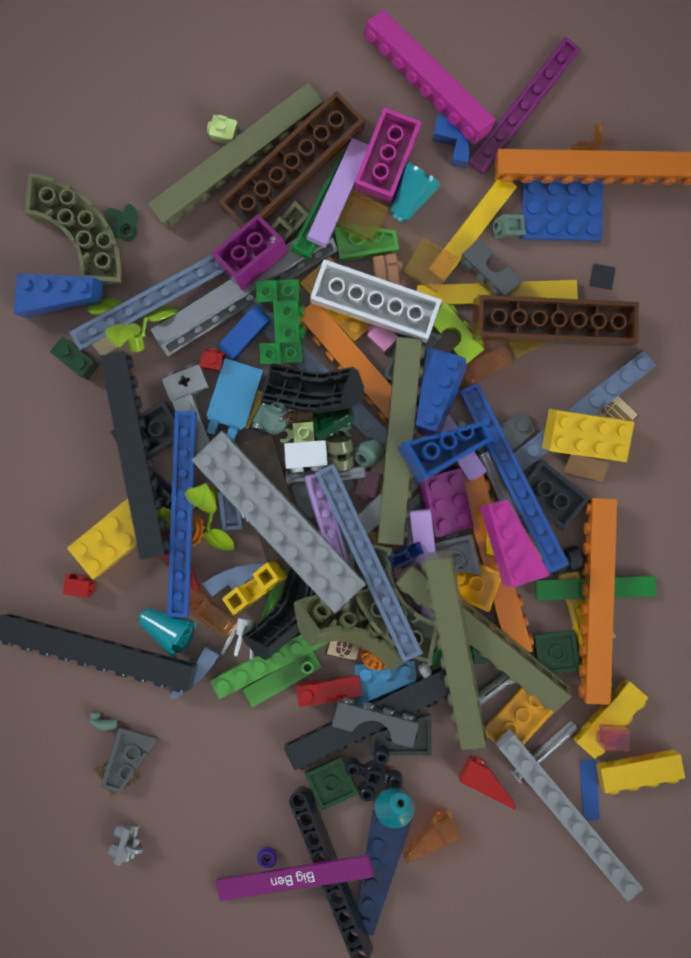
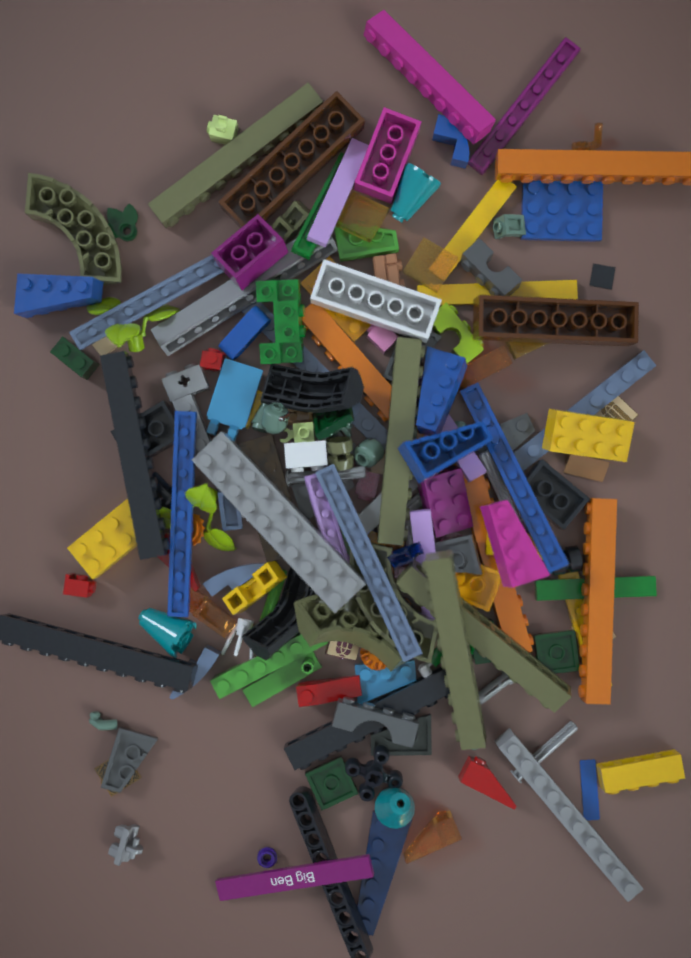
light orange tile [485,686,554,745] -> none
yellow brick [573,678,648,759] -> none
clear pink brick [596,724,630,751] -> none

